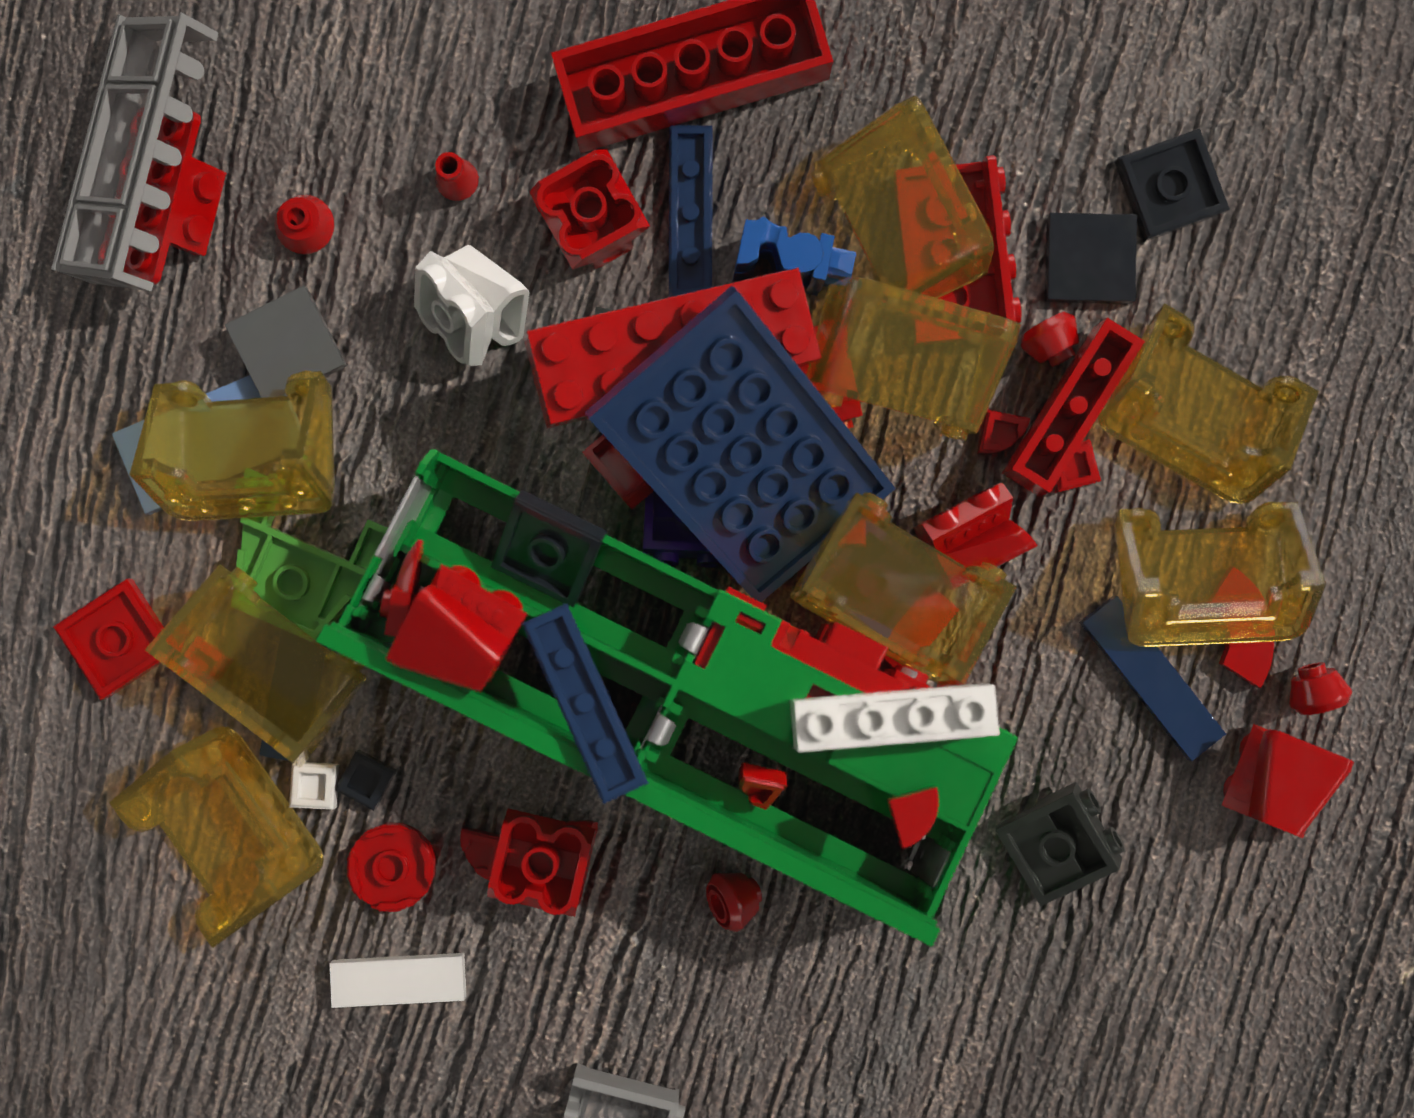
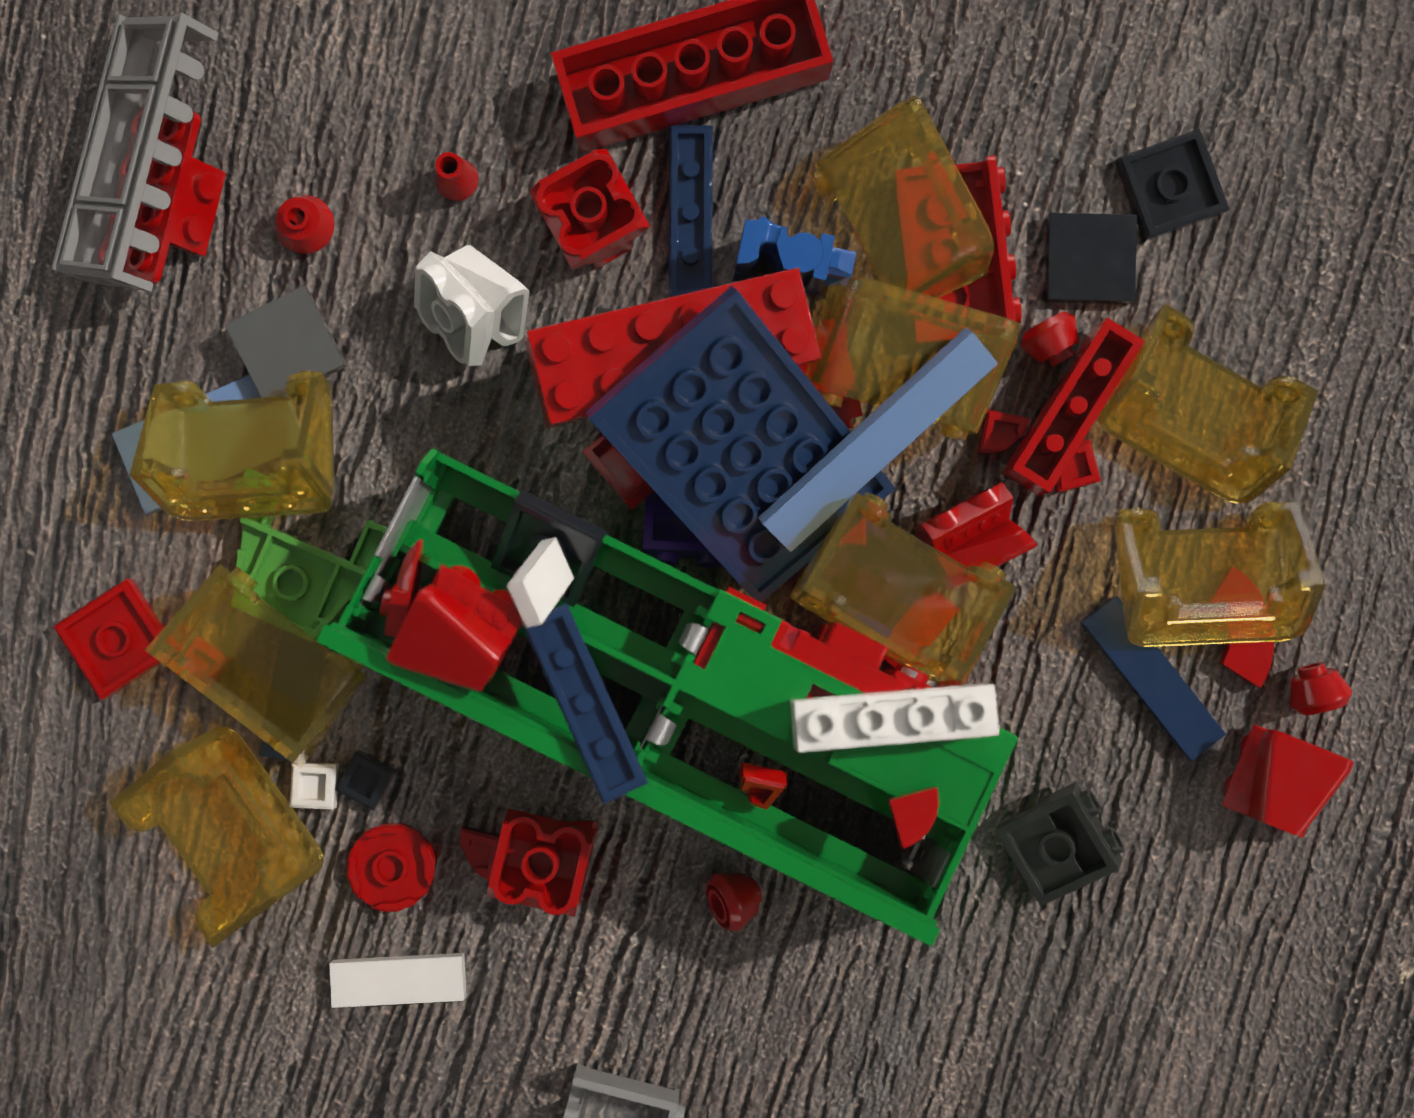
none -> white tile [507,537,574,628]
none -> medium blue tile [758,327,998,552]

